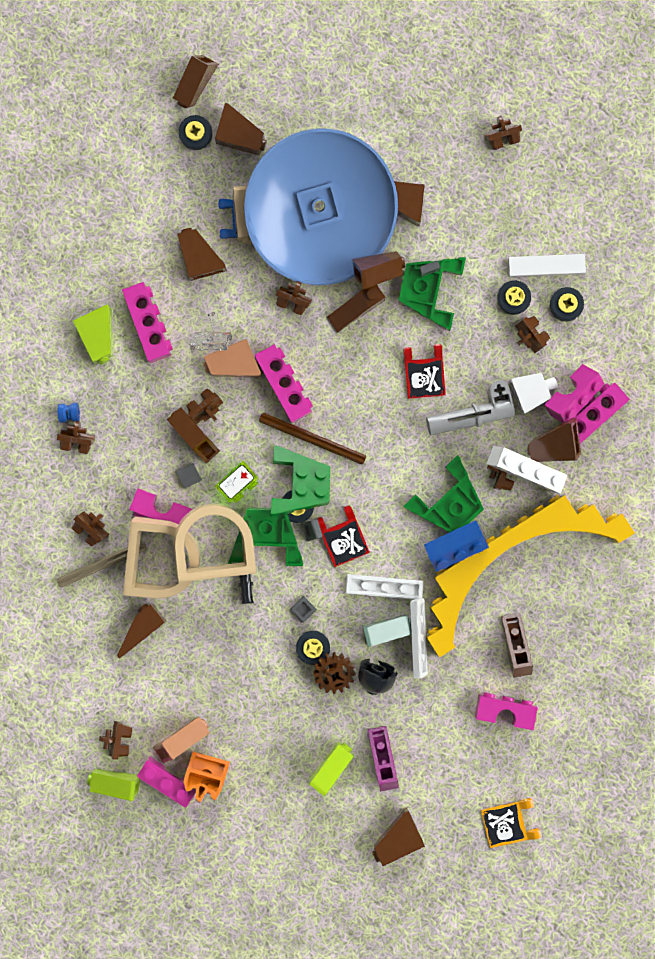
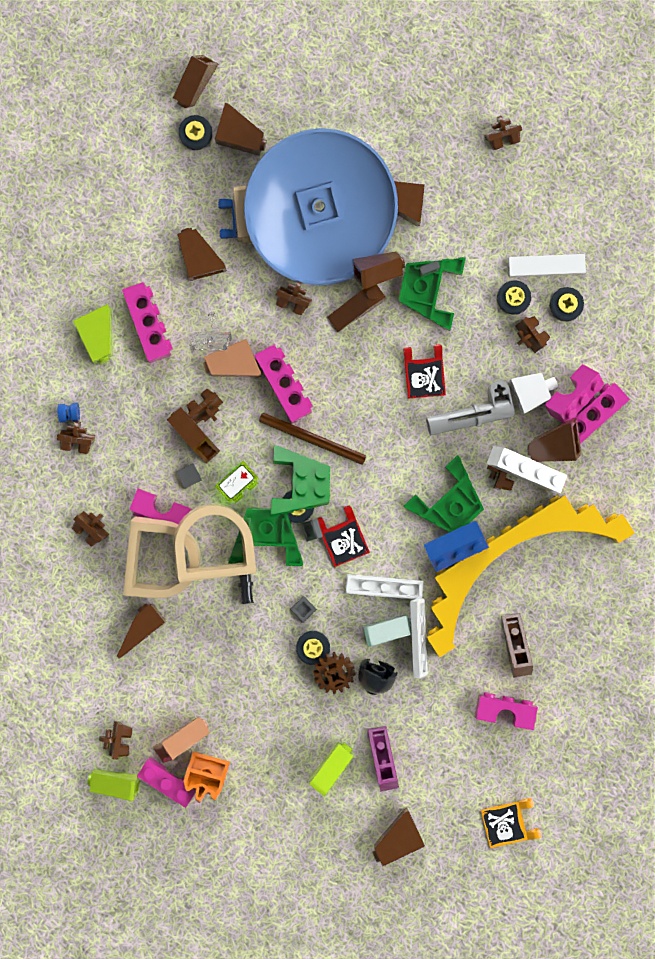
dark tan axle [57,541,147,588] -> none

